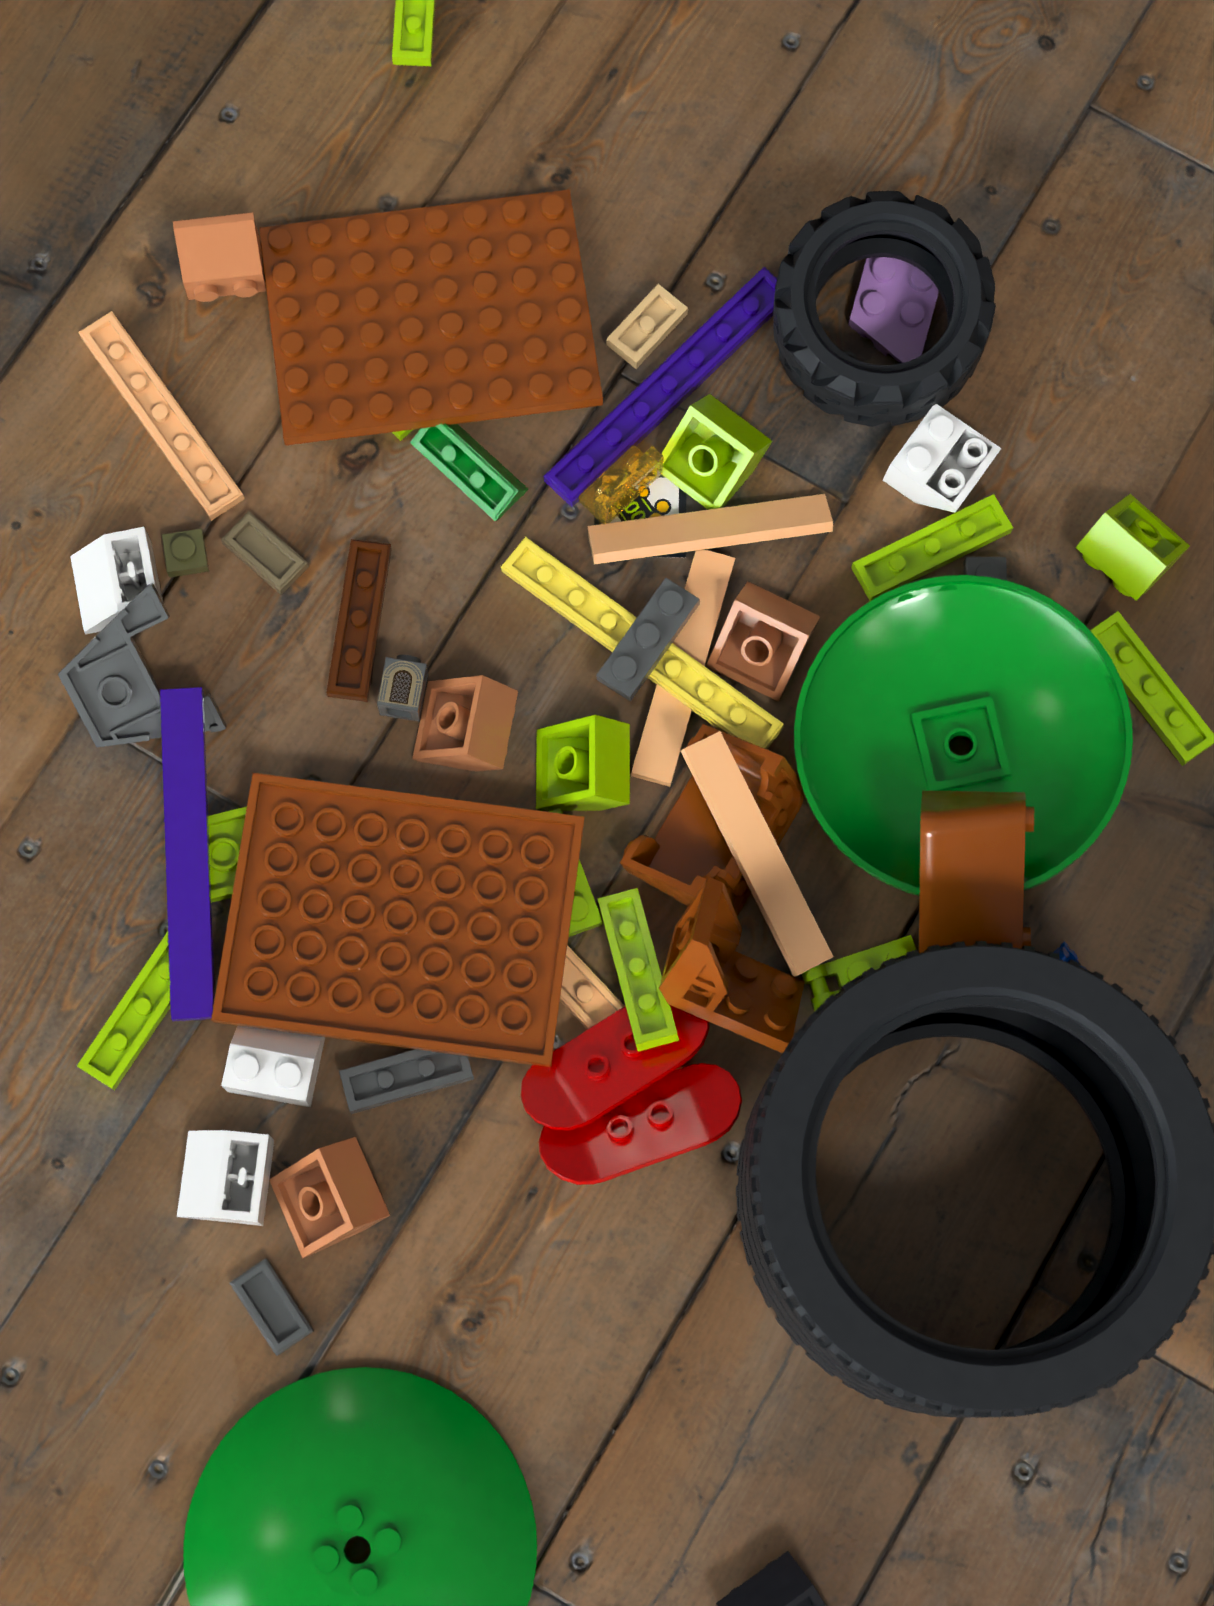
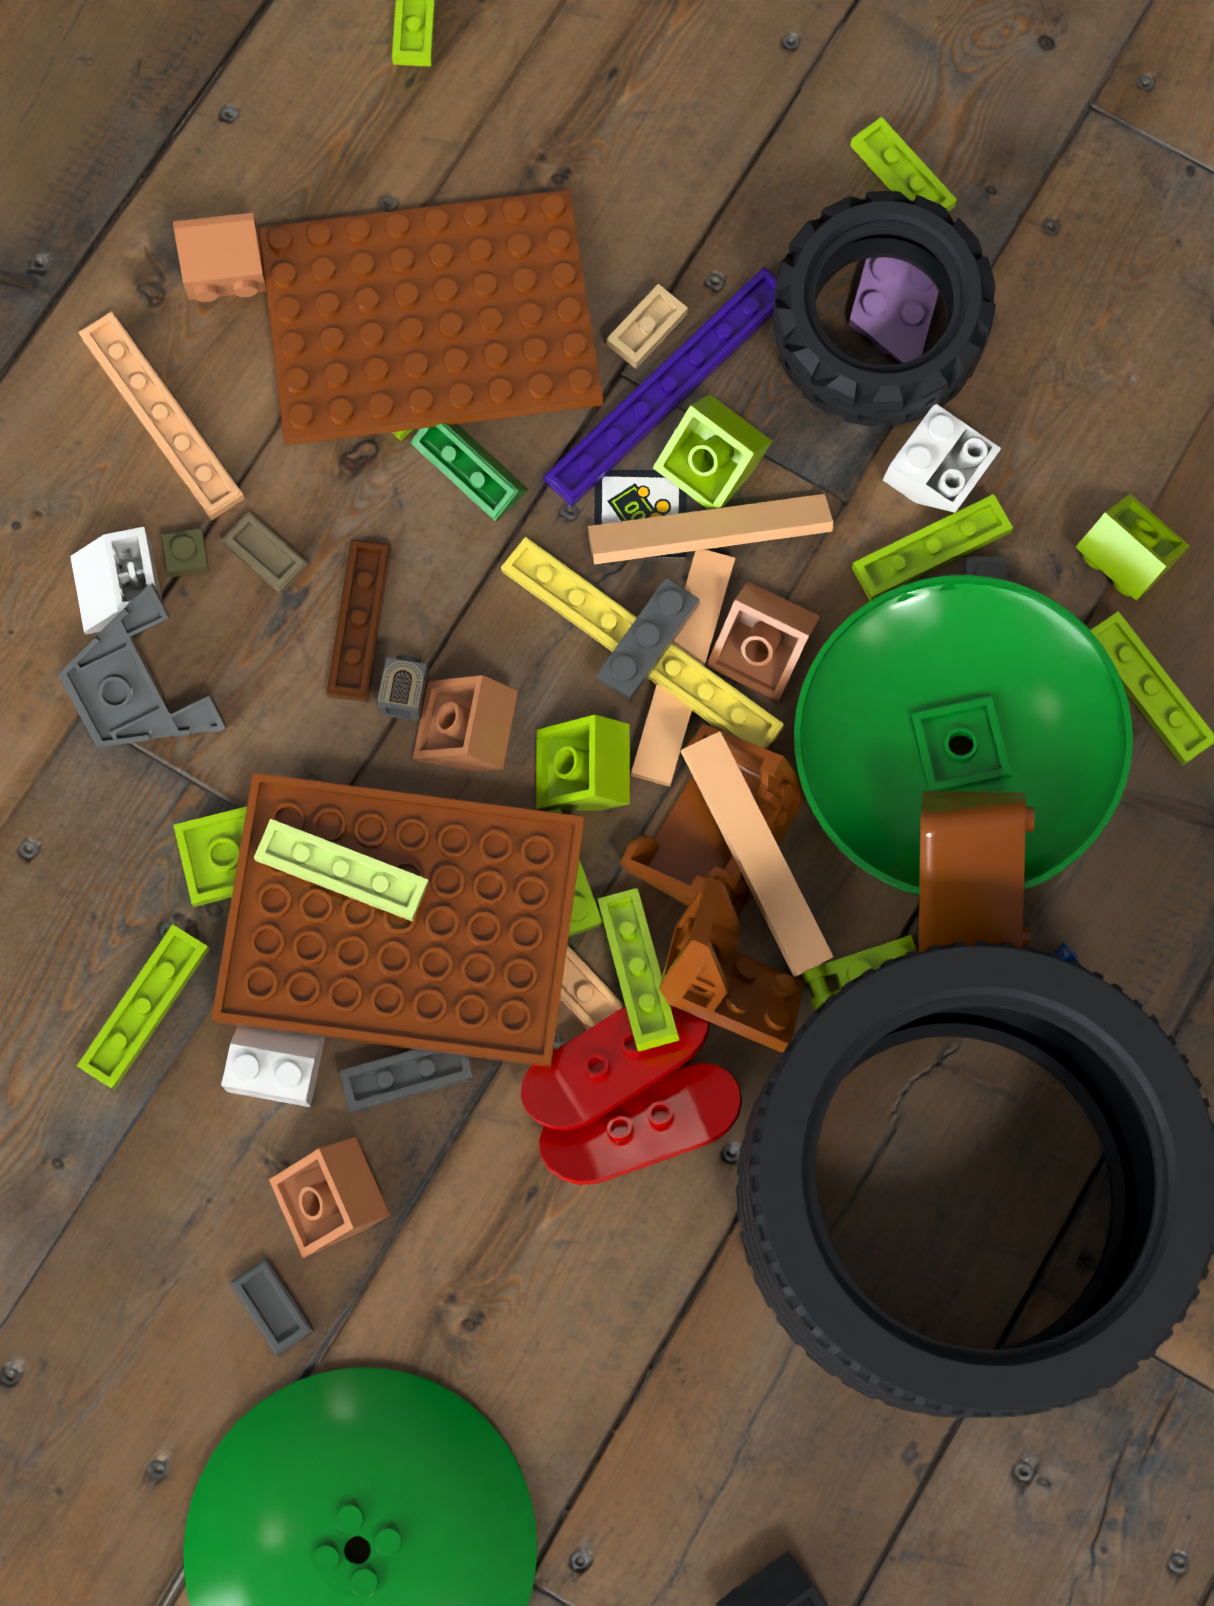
dark purple tile [160,687,215,1021] -> none
white slope [177,1130,274,1226] -> none
clear yellow bracket [579,446,664,524] -> none
none -> yellowish green plate [254,819,429,922]
none -> lime plate [850,117,957,212]

